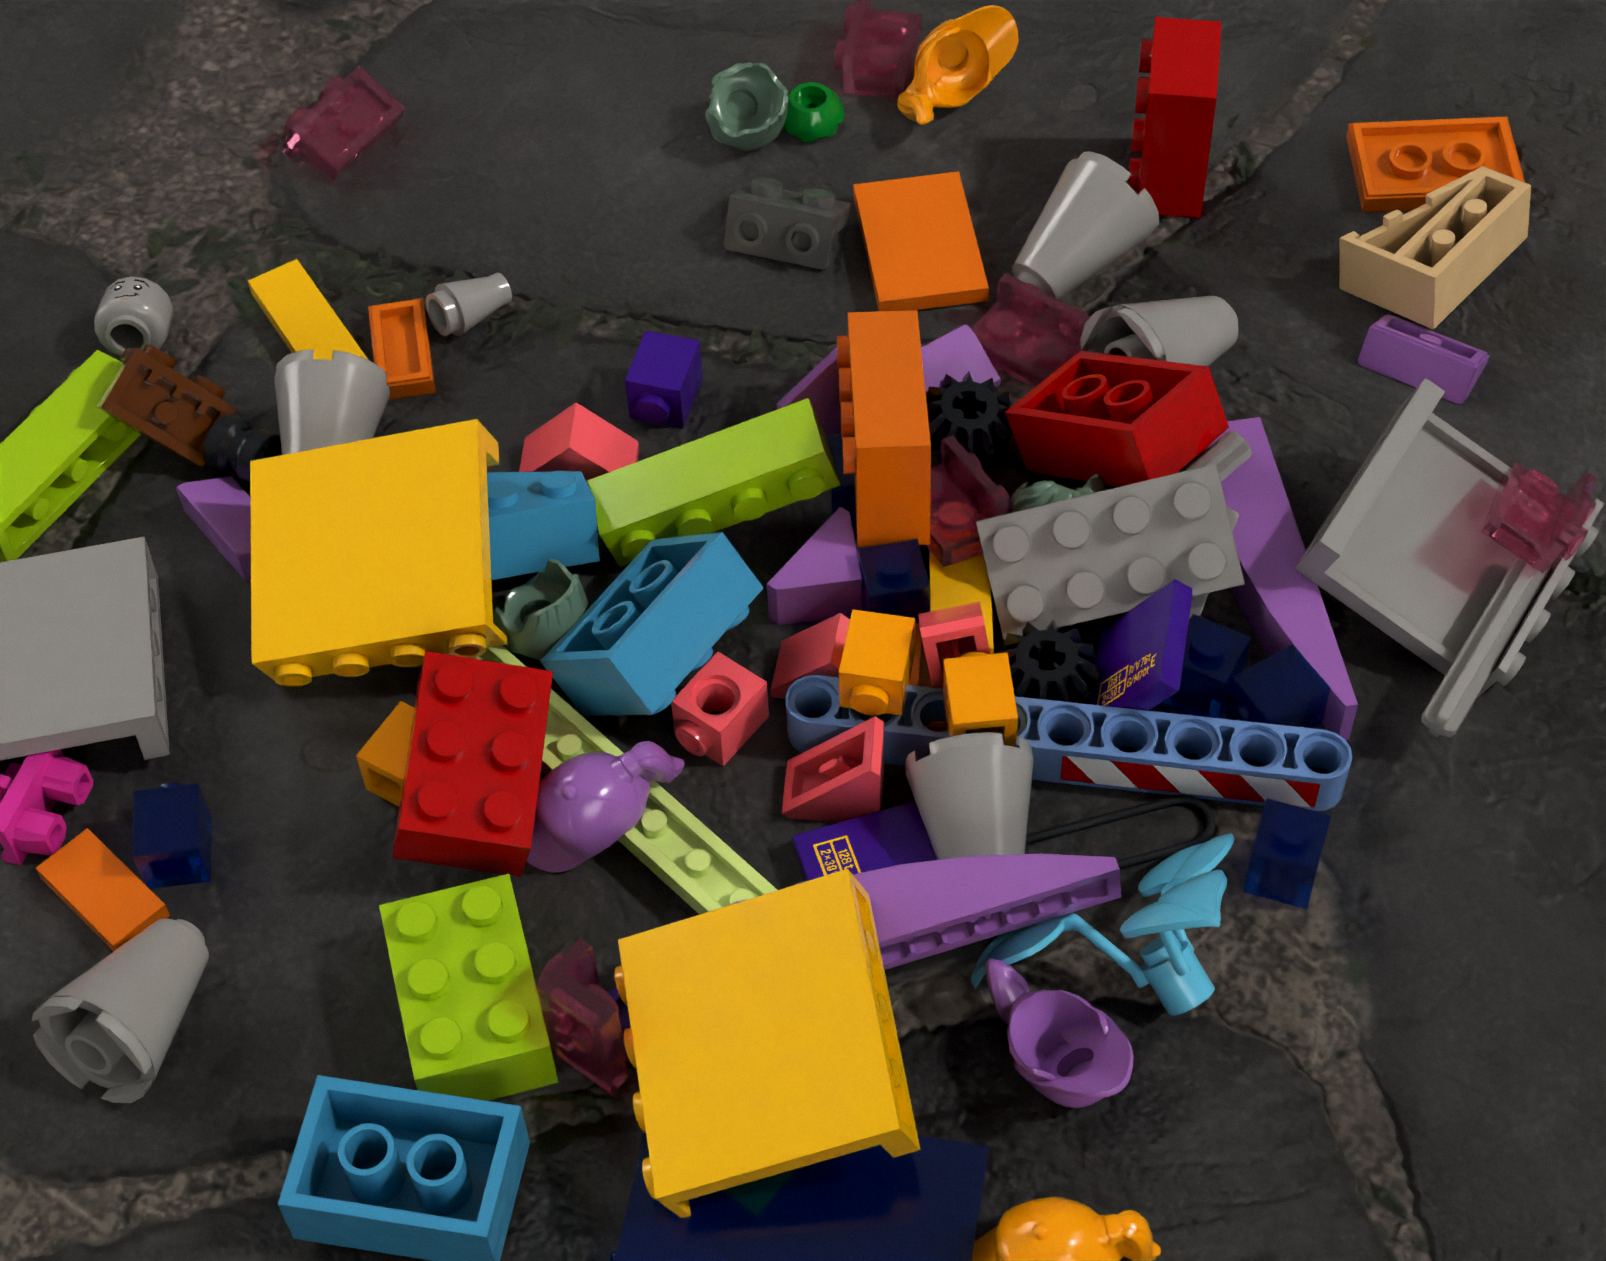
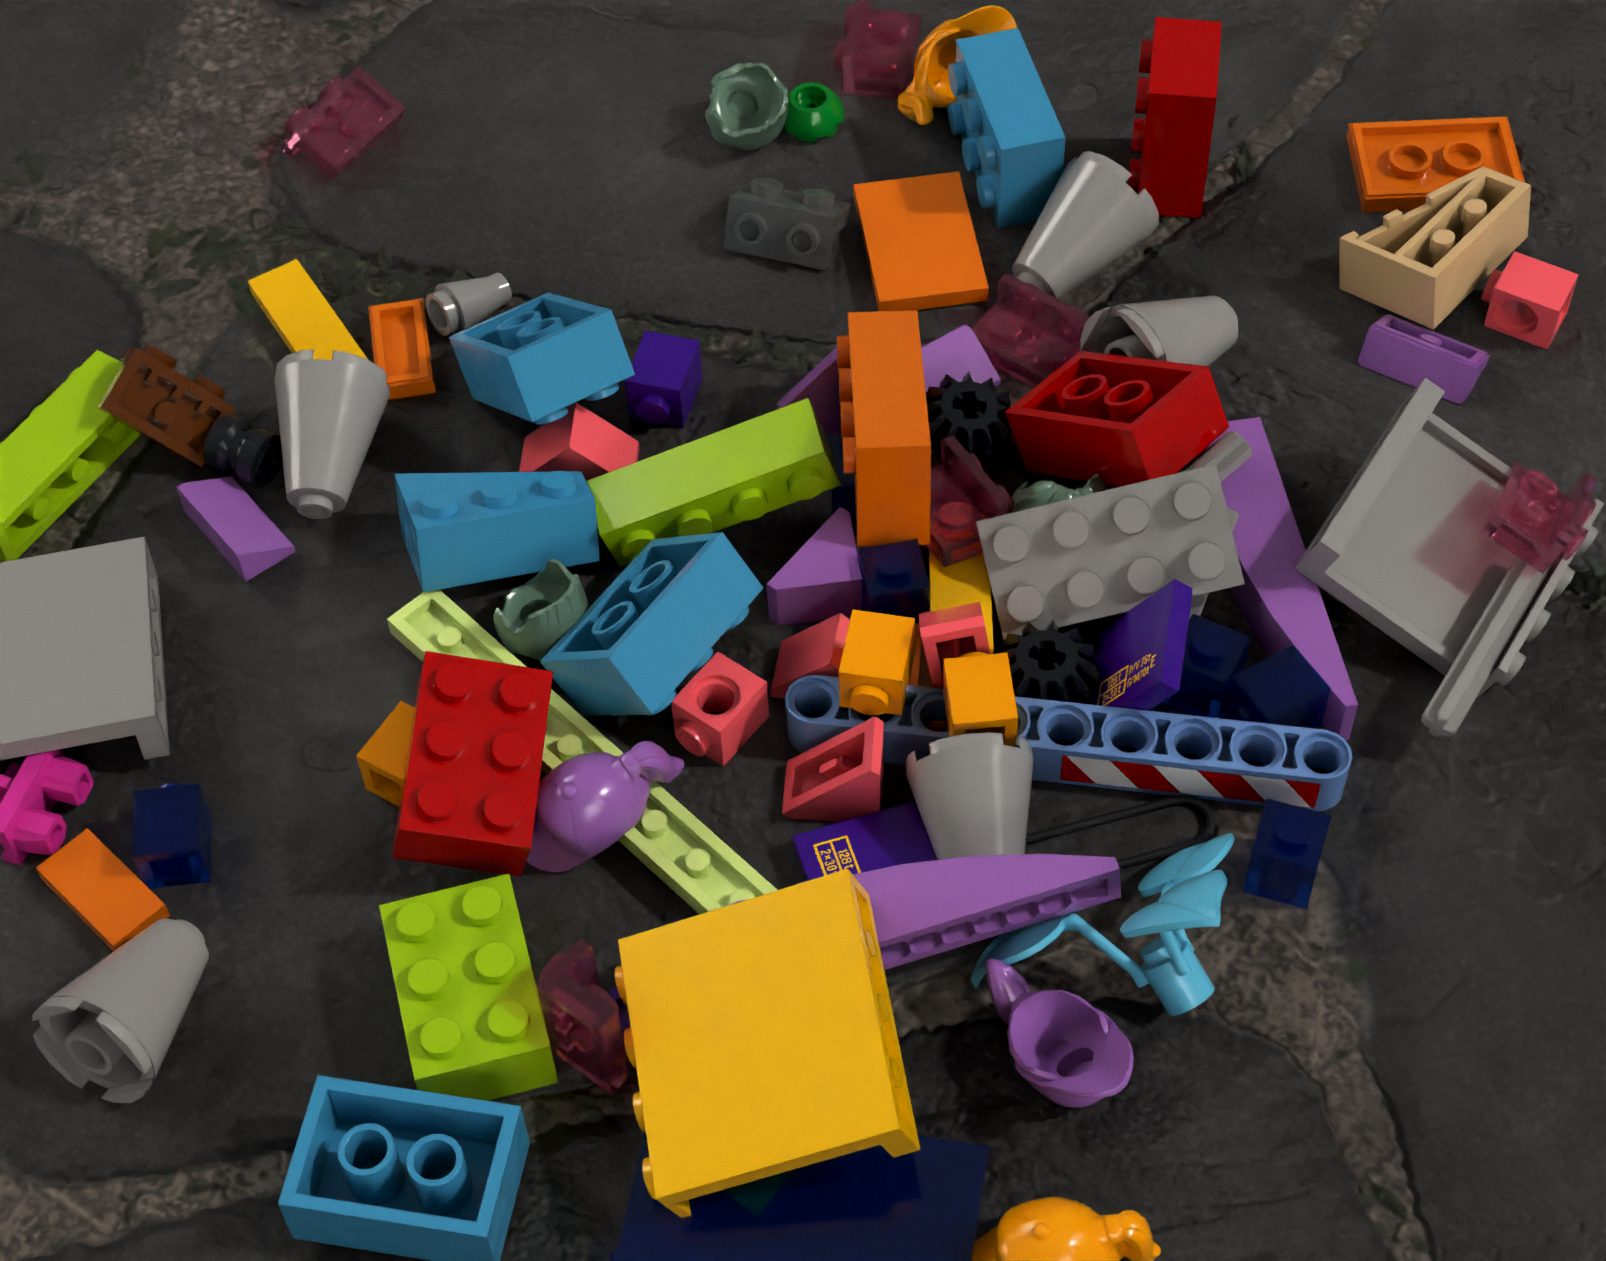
light grey head [94,276,173,357] -> none
yellow panel [250,419,507,686] -> none
none -> dark azure brick [449,293,635,425]
none -> dark azure brick [947,28,1066,228]
none -> coral brick [1481,251,1579,350]

